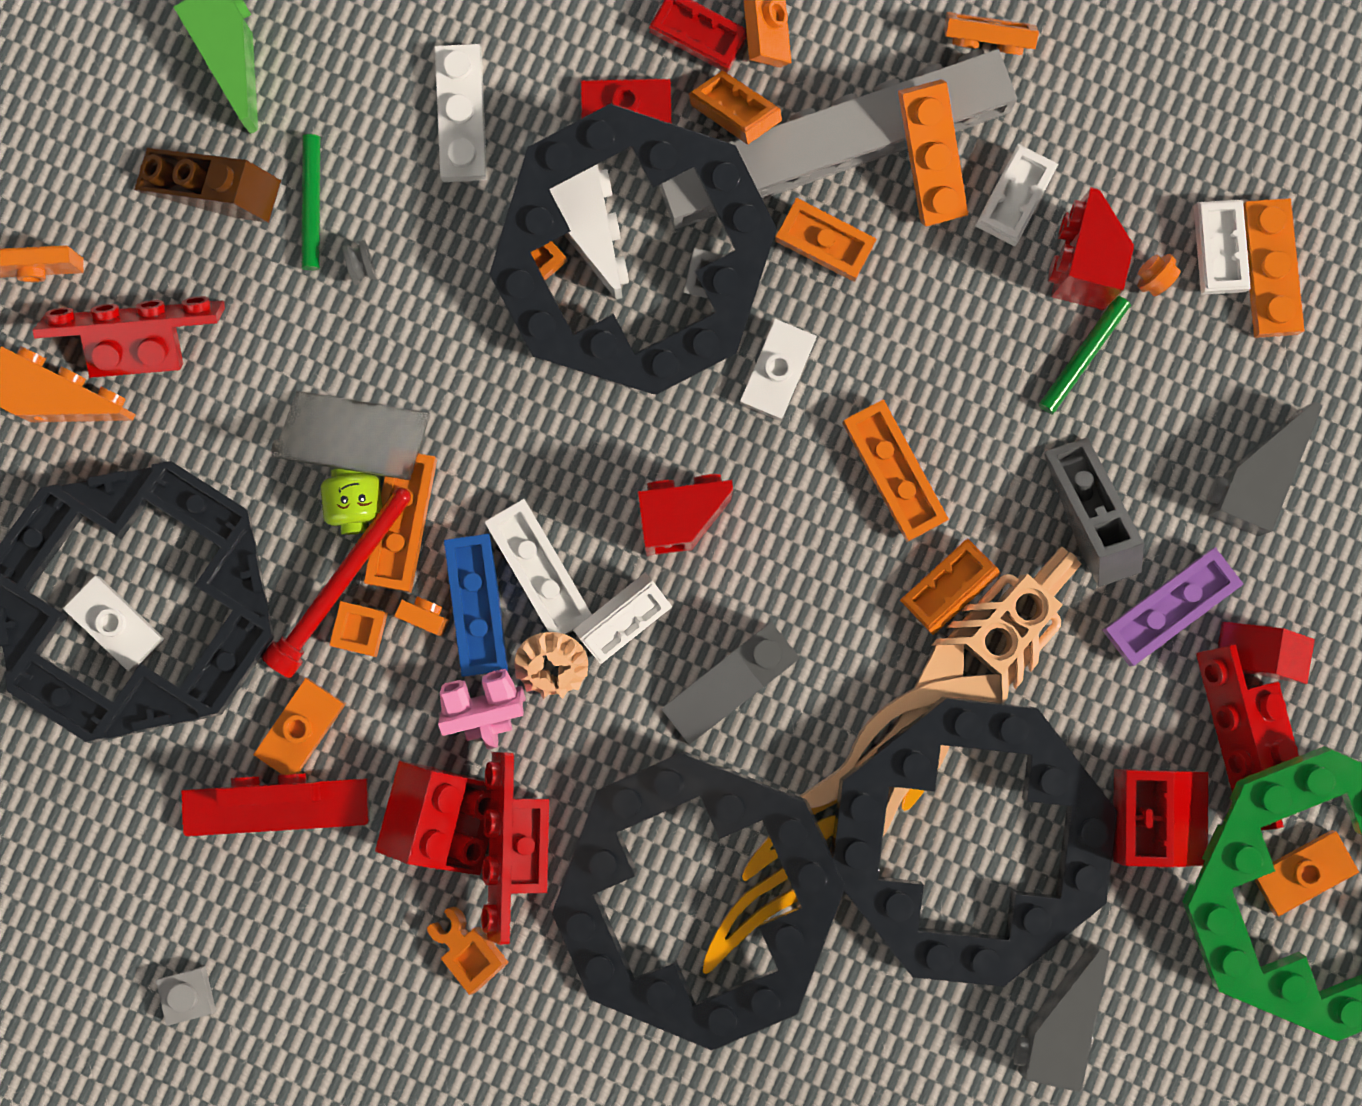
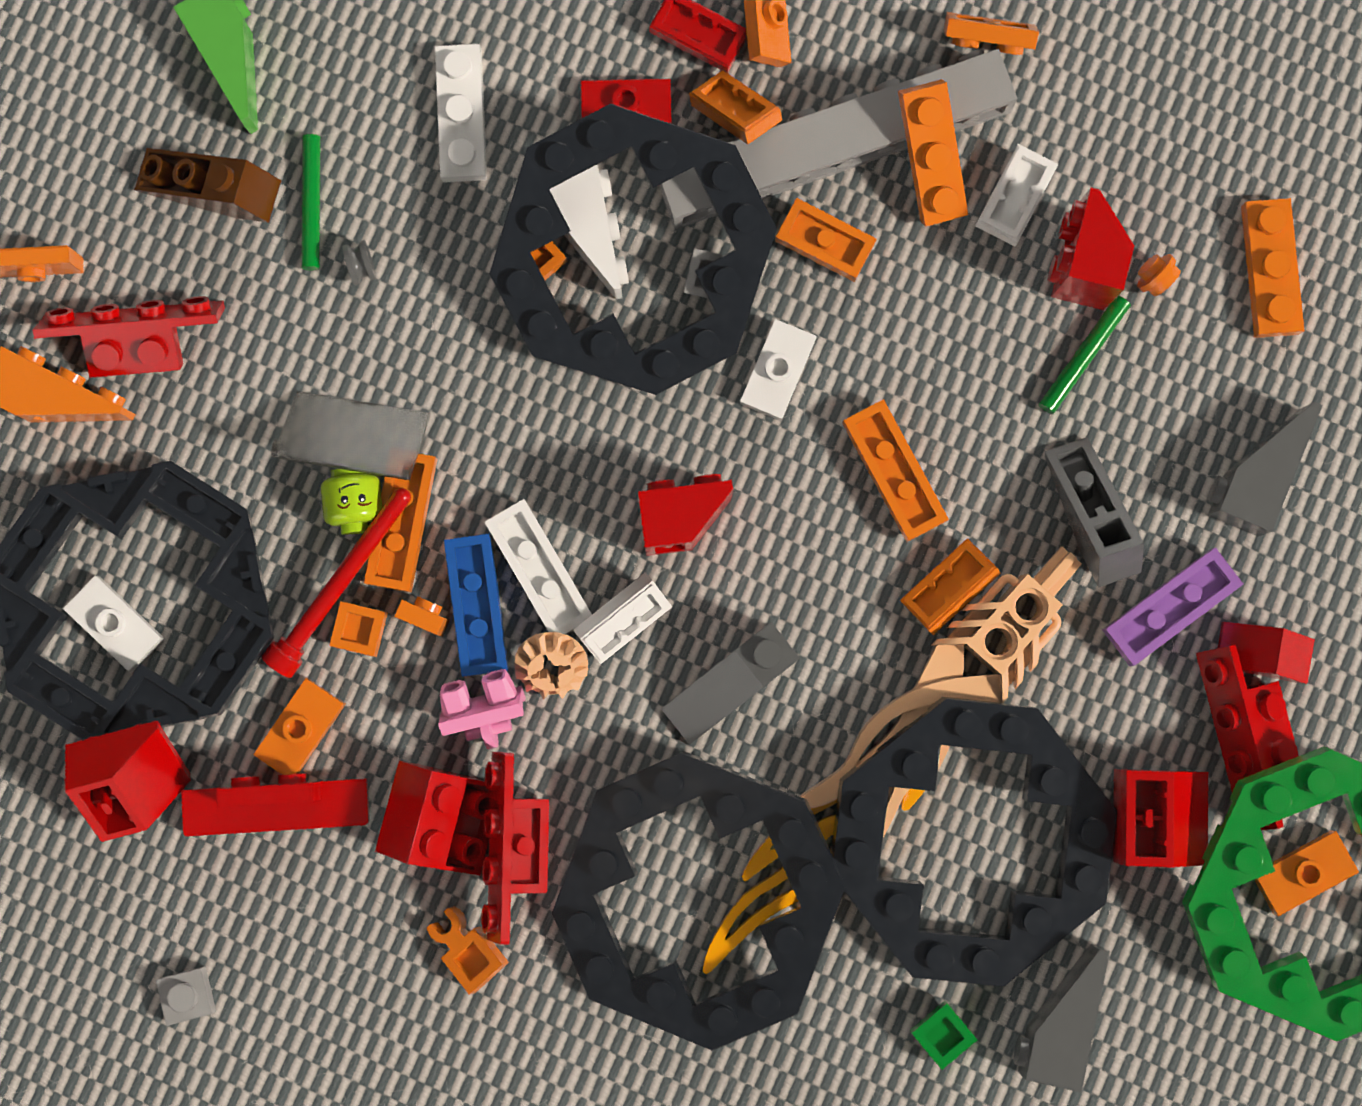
white plate [1194,200,1251,295] -> none
none -> red slope [65,720,191,842]
none -> green plate [909,1001,978,1070]

